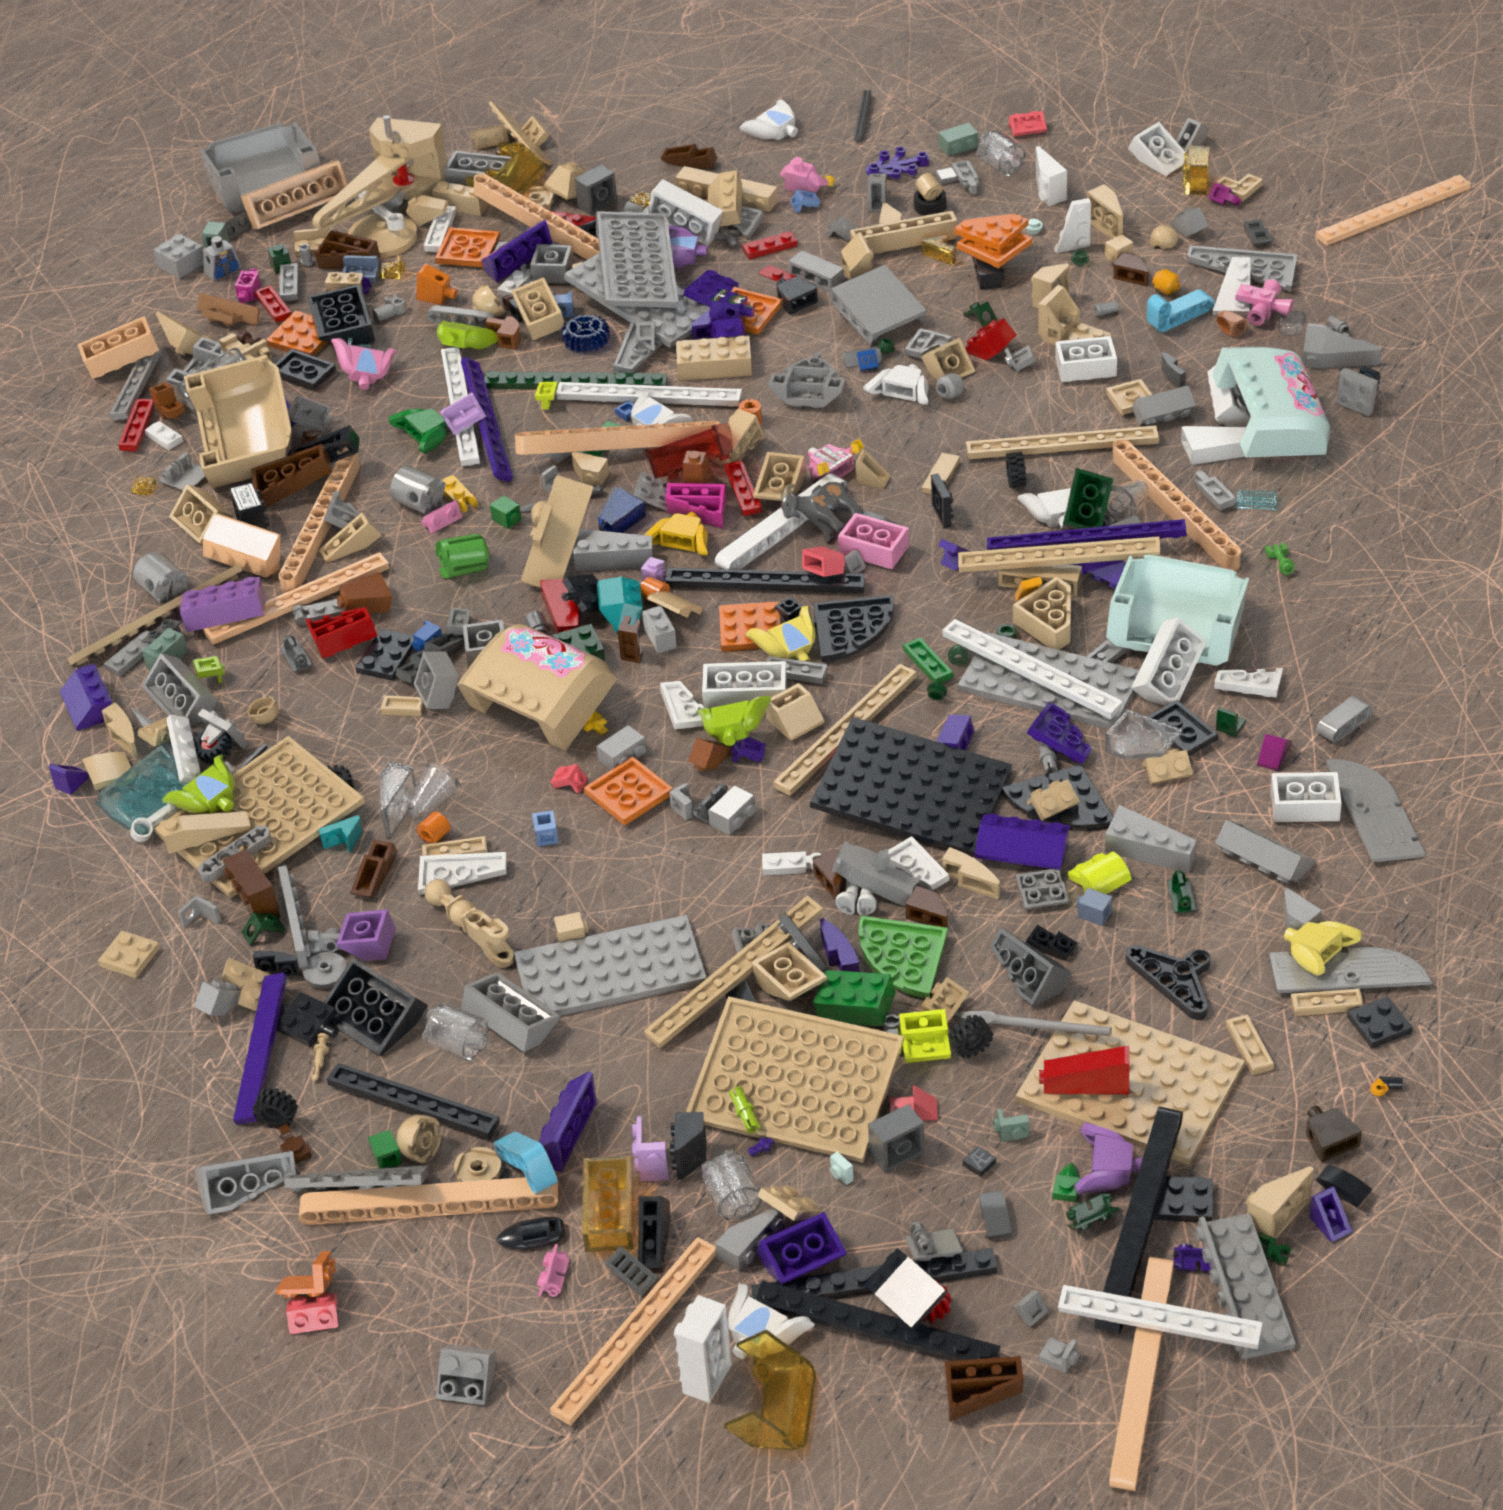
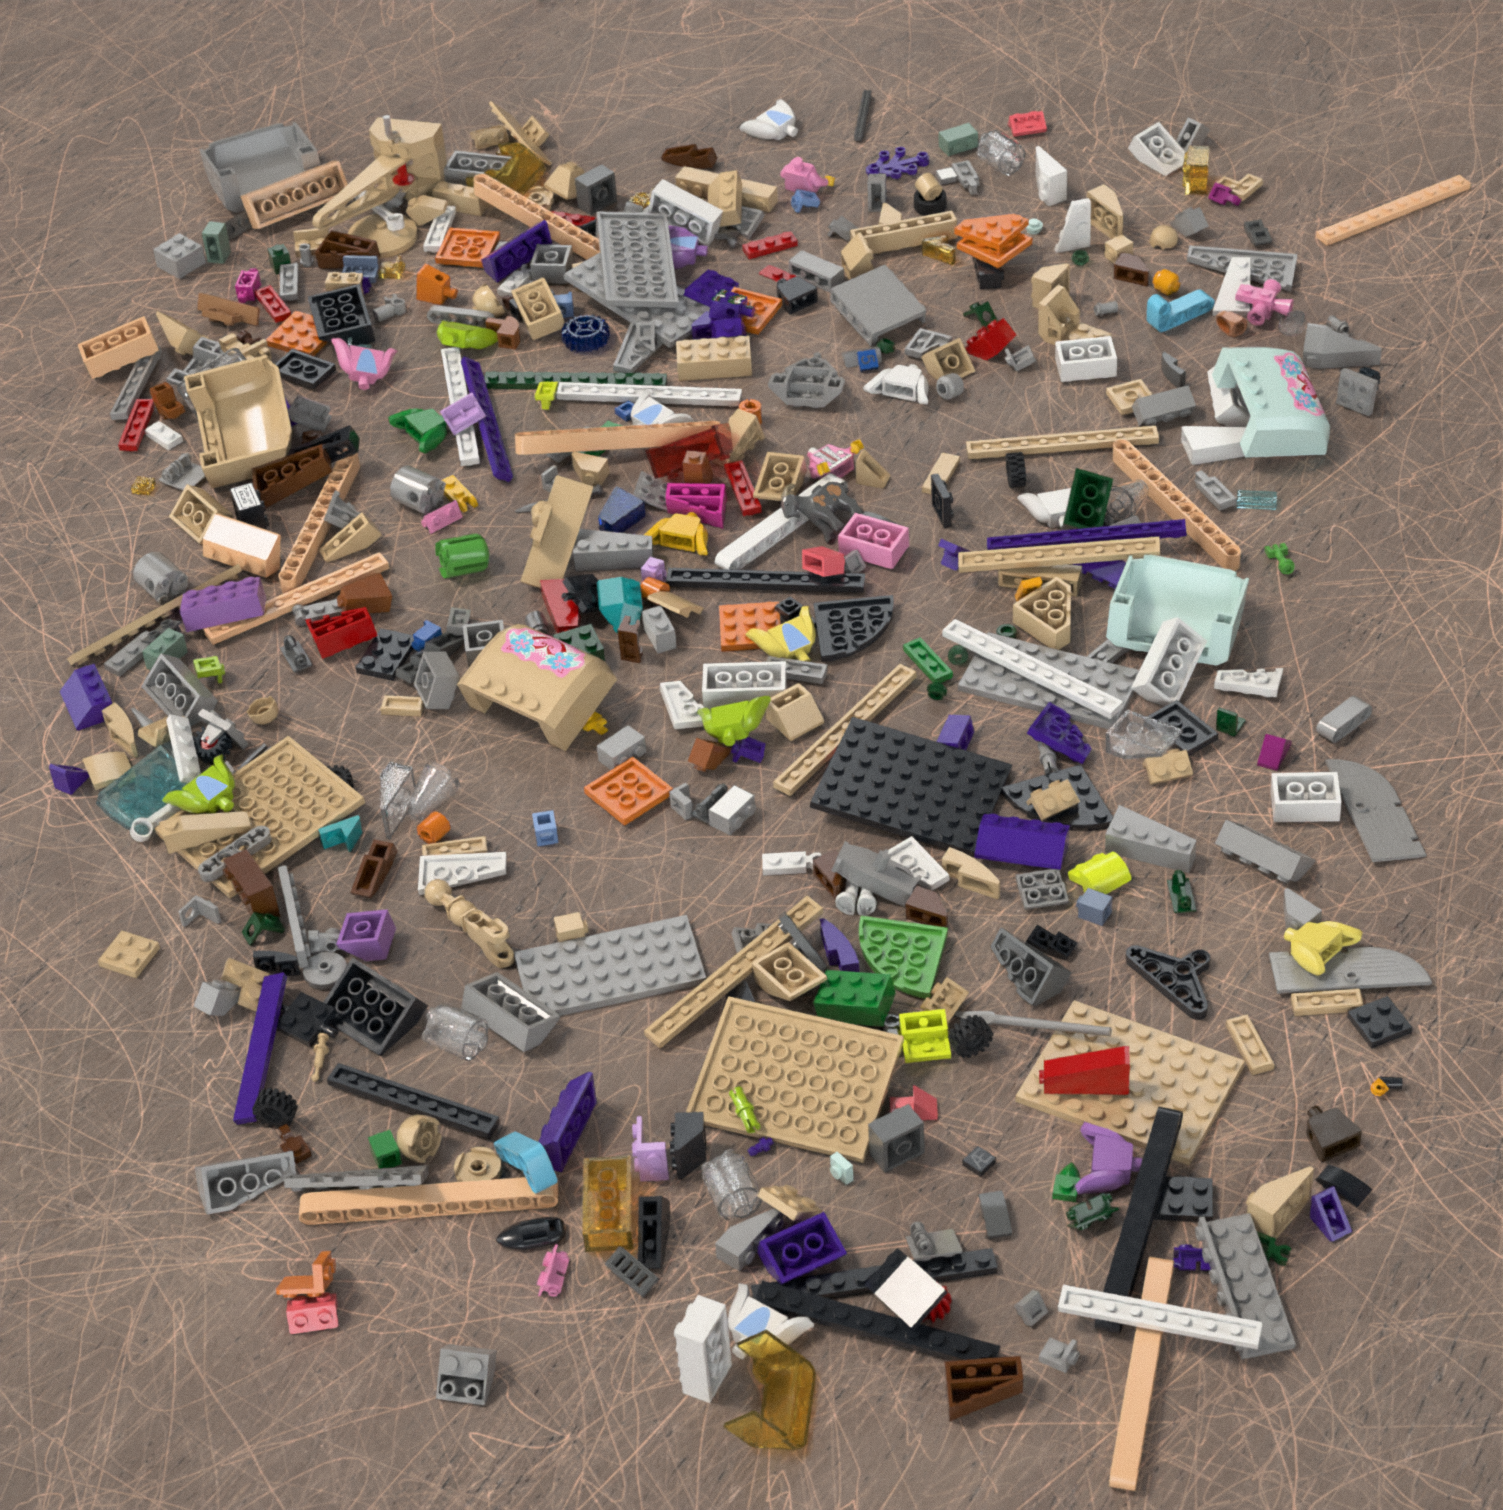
torso [203,236,242,281] -> none
green brick [490,495,521,529] -> none
coral bracket [550,764,588,793] -> none
light nougat plate [550,1237,716,1426] -> none
sand green bracket [993,1109,1029,1141] -> none

